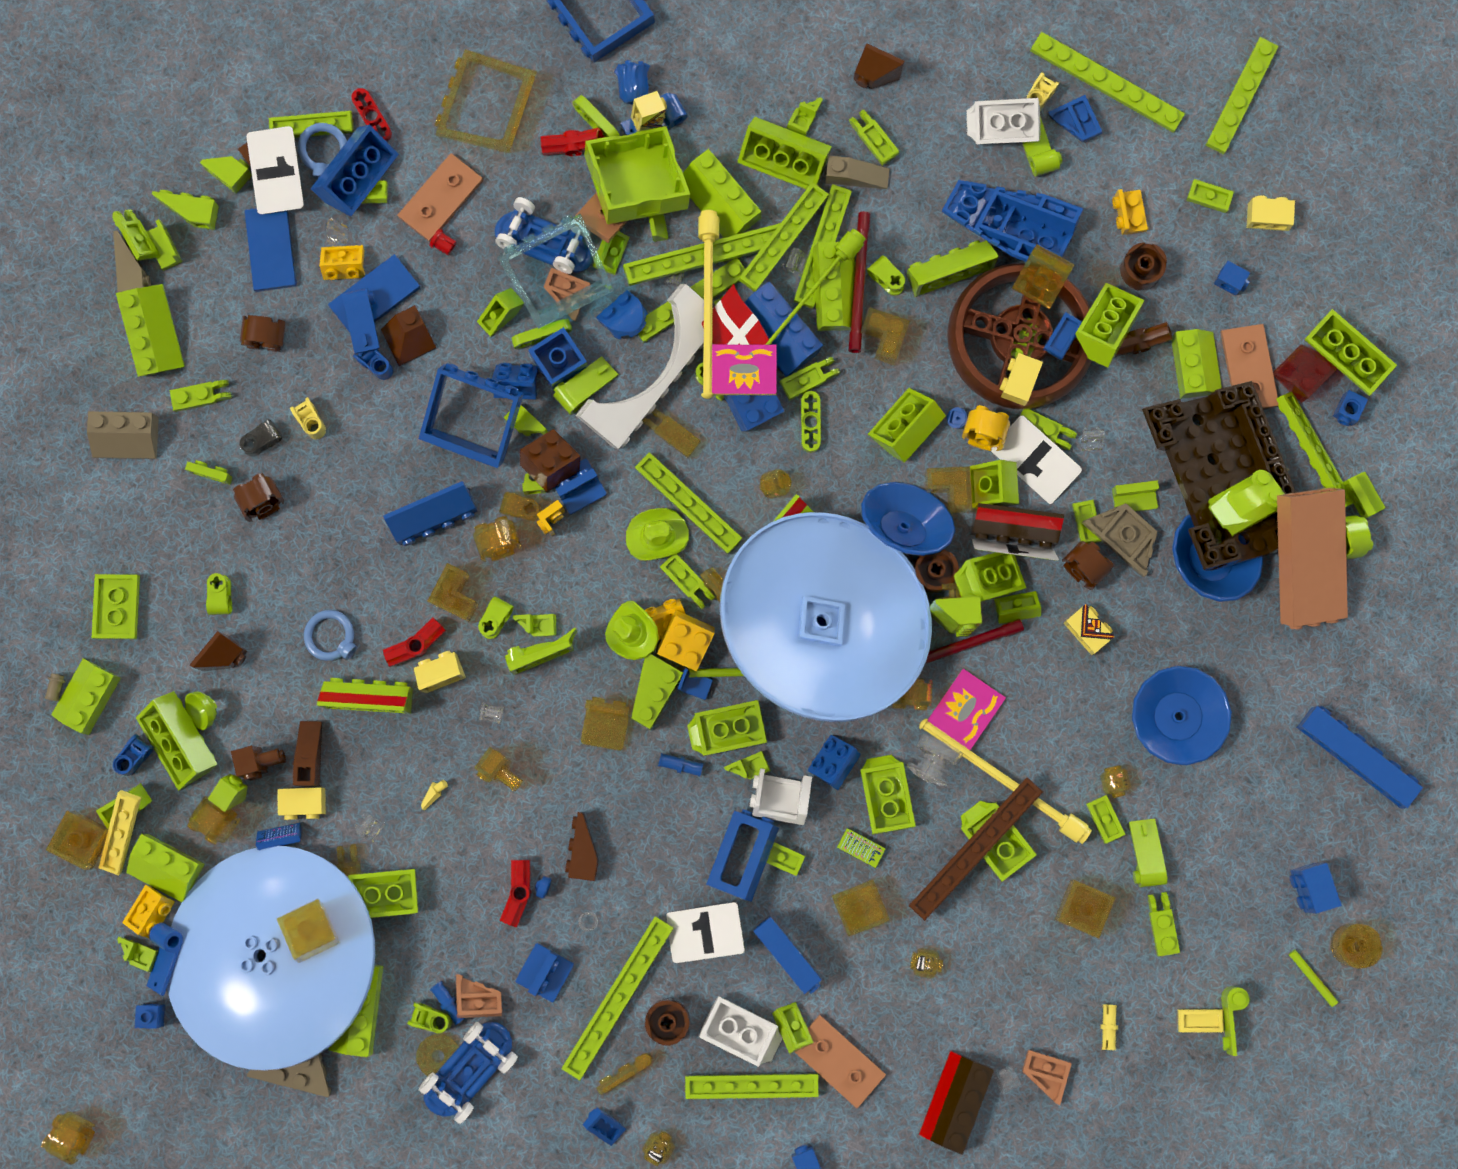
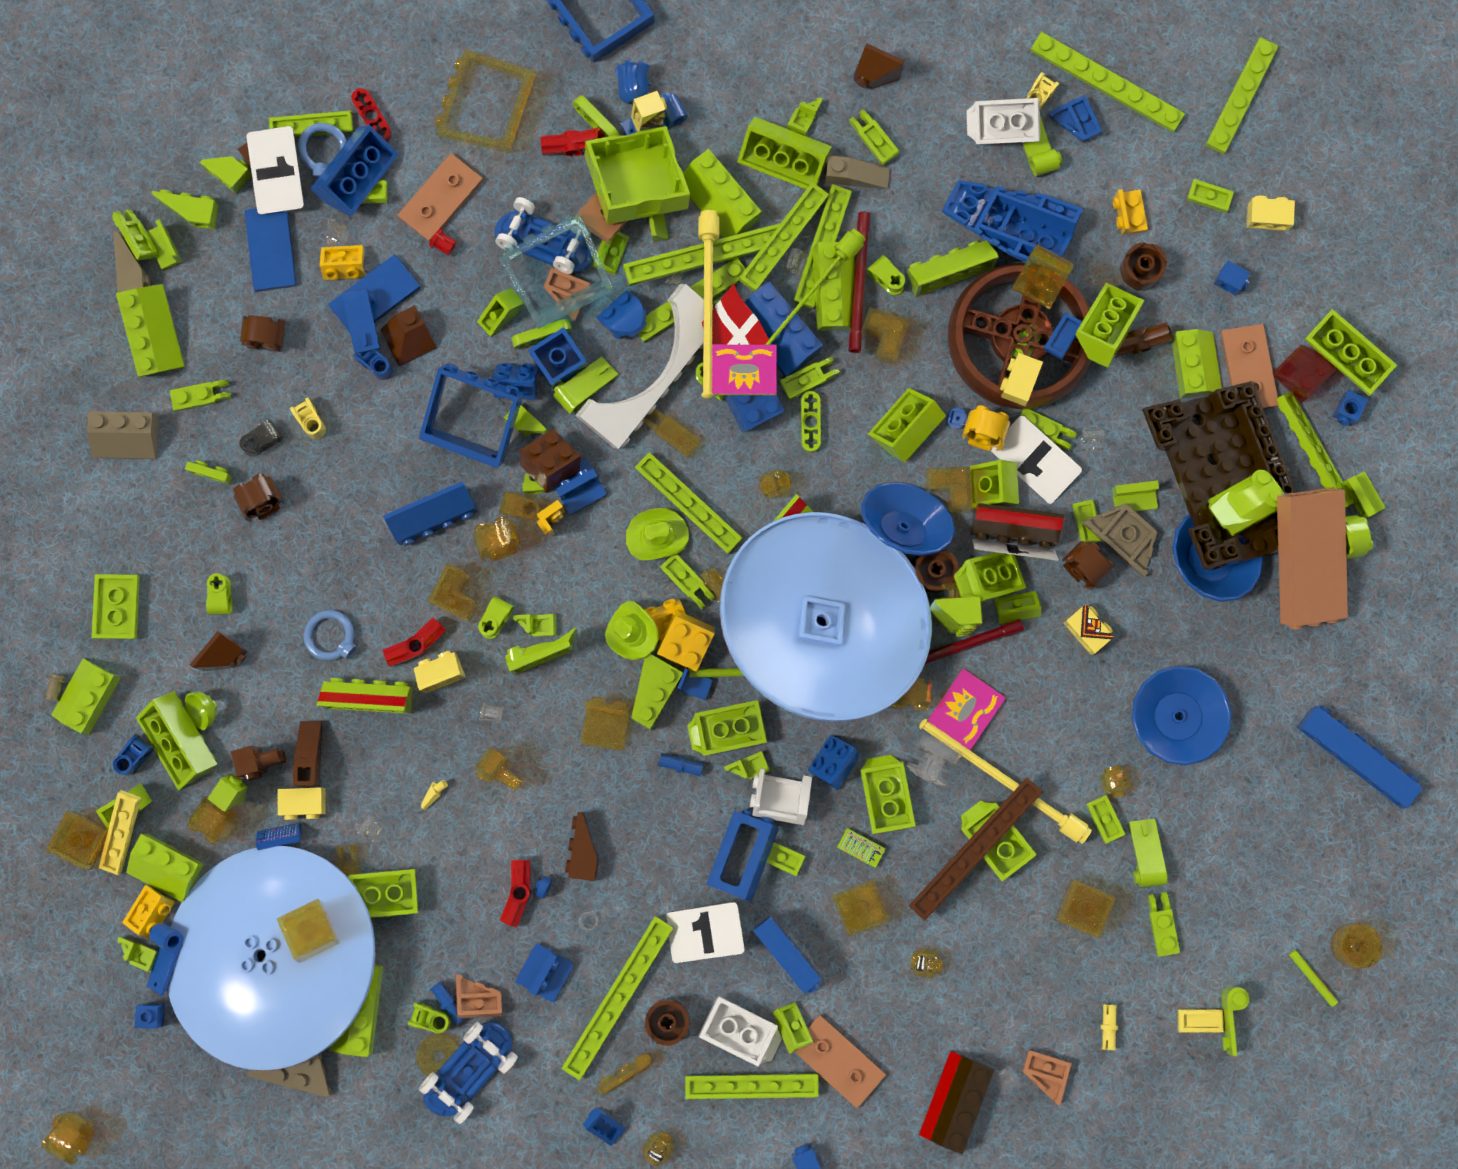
blue brick [1289,863,1342,914] -> none

